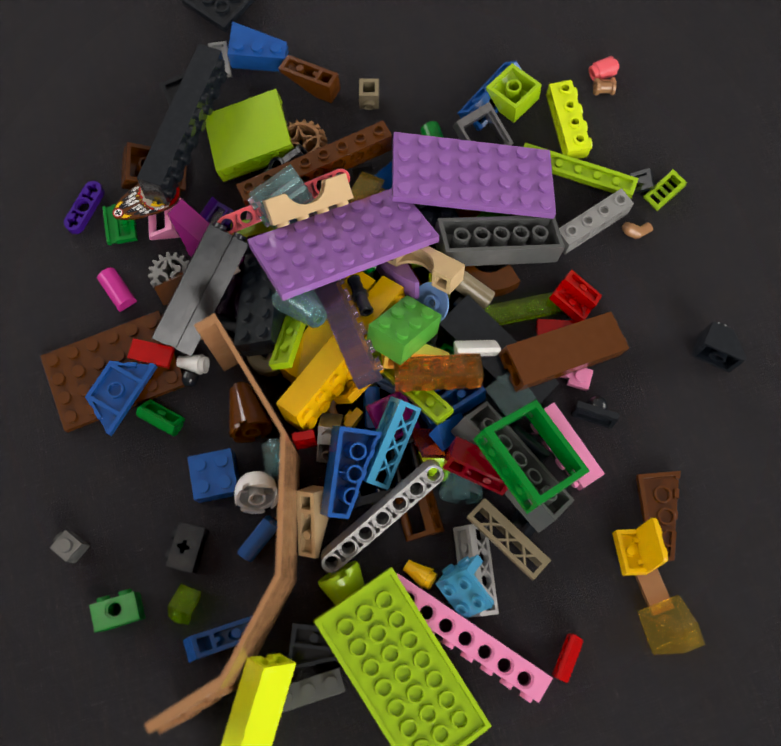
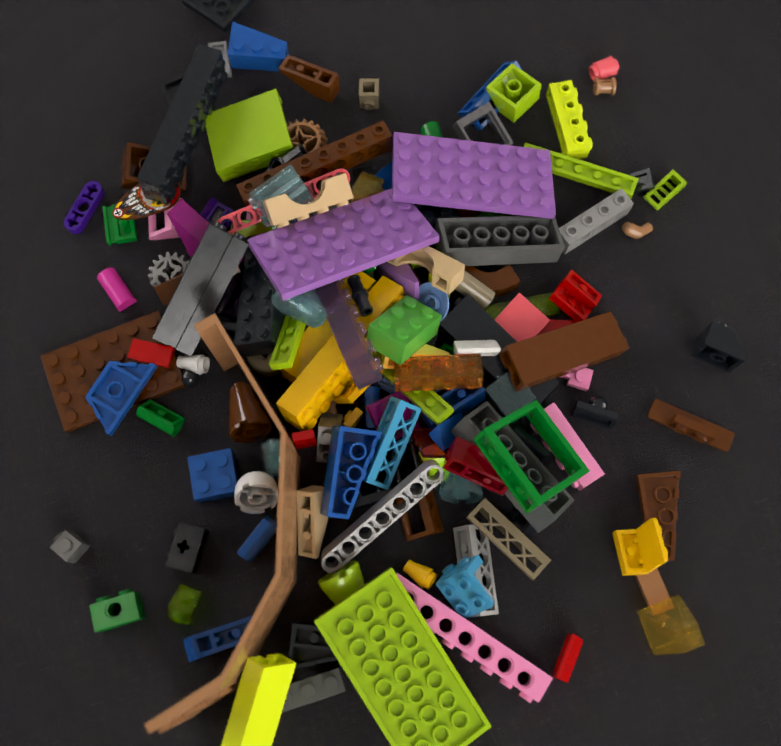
none -> coral tile [495,293,550,342]
none -> reddish brown bracket [647,399,735,452]

